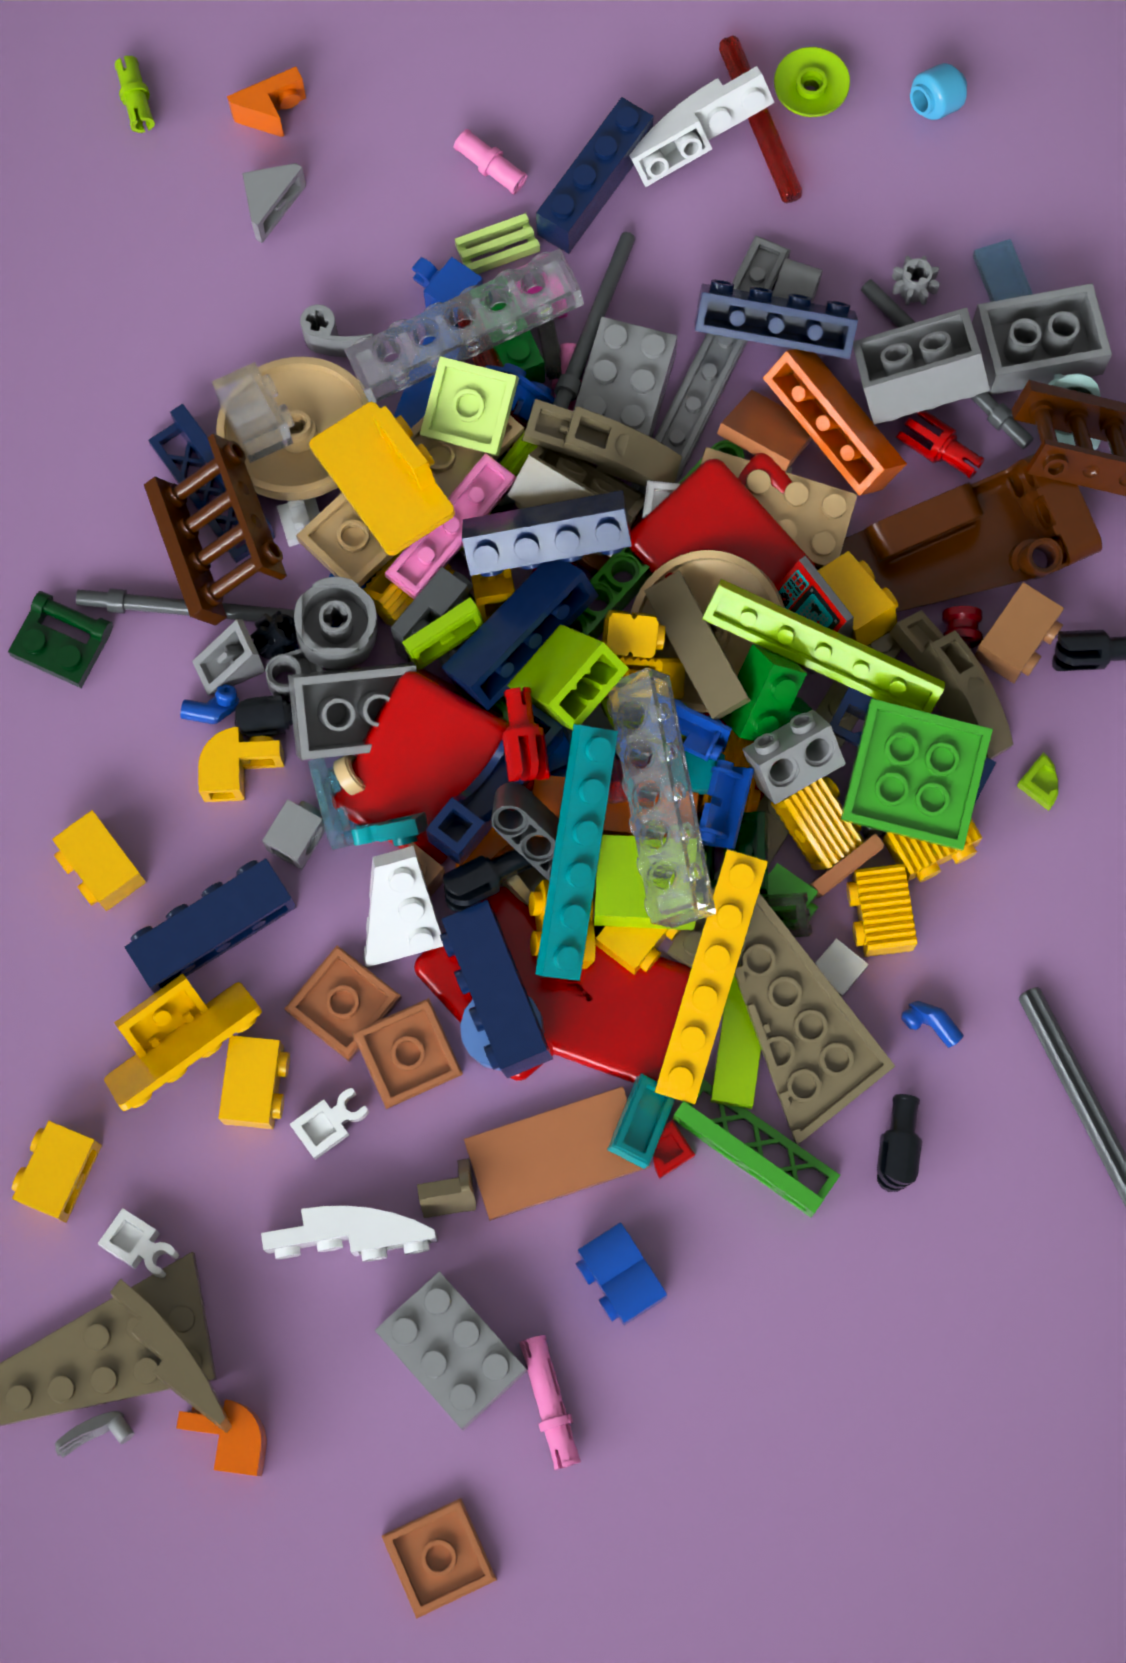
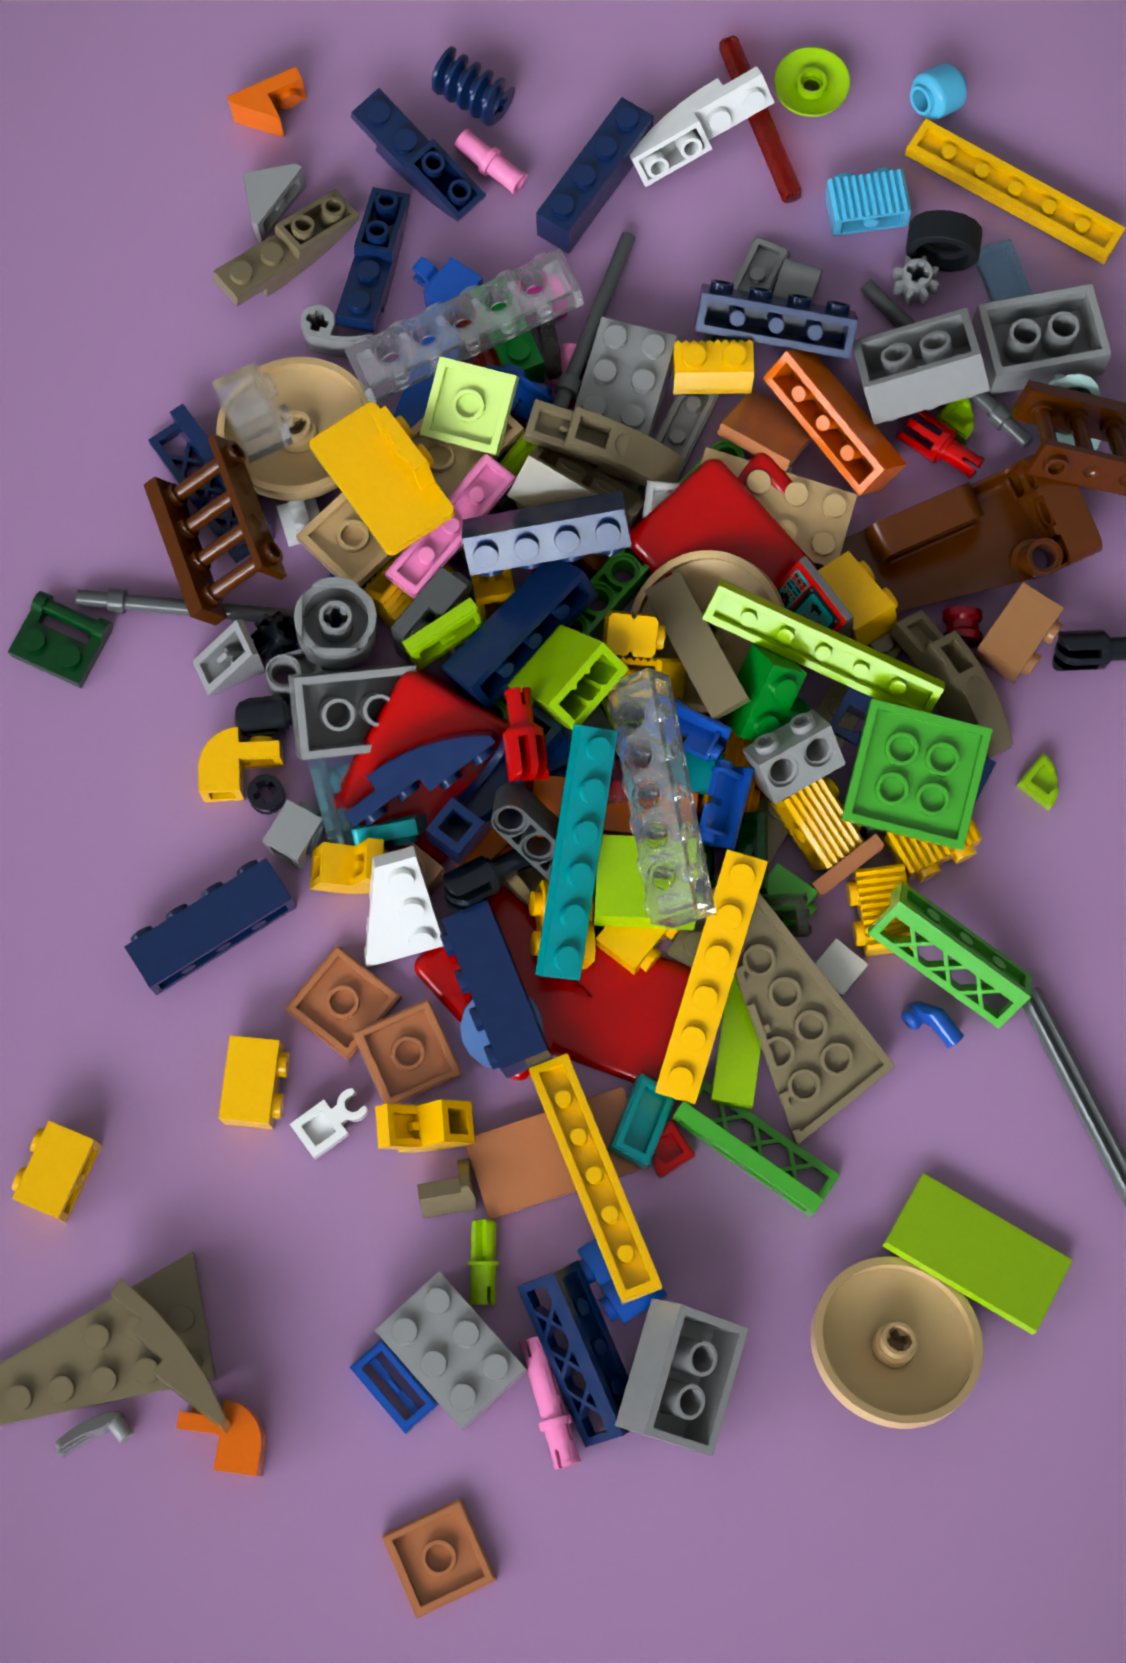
yellow brick [52,810,146,912] -> none
white plate [98,1208,179,1278] -> none
yellow bracket [104,973,262,1111] -> none
lime pin [114,56,155,133] -> none
blue arm [180,684,239,724] -> none
white slope [261,1206,438,1262] -> none
tan tile [333,755,366,796] -> none
yellowish green tile [455,213,540,274] -> none
black arm [877,1094,923,1192] -> none
none -> dark tan slope [213,189,360,306]
none -> black bush [247,775,285,815]
none -> yellow brick [310,838,387,894]
none -> dark blue slope [335,187,410,333]
none -> dark blue slope [344,731,499,827]
none -> blue tile [349,1339,438,1434]
none -> dark blue slope [351,88,486,222]
none -> yellow brick [375,1099,475,1153]
none -> dark blue piece [432,46,515,126]
none -> lime axle [466,1219,500,1305]
none -> dark blue fence [517,1260,630,1448]
none -> yellow plate [528,1053,662,1305]
none -> light grey brick [615,1298,749,1456]
none -> yellow brick [672,339,754,395]
none -> tan dish [811,1256,983,1429]
none -> medium azure brick [825,167,911,236]
none -> bright green fence [868,881,1032,1029]
none -> lime tile [882,1173,1073,1335]
none -> yellow plate [905,118,1126,265]
none -> black tyre [906,210,982,272]
none -> lime tile [936,398,974,445]

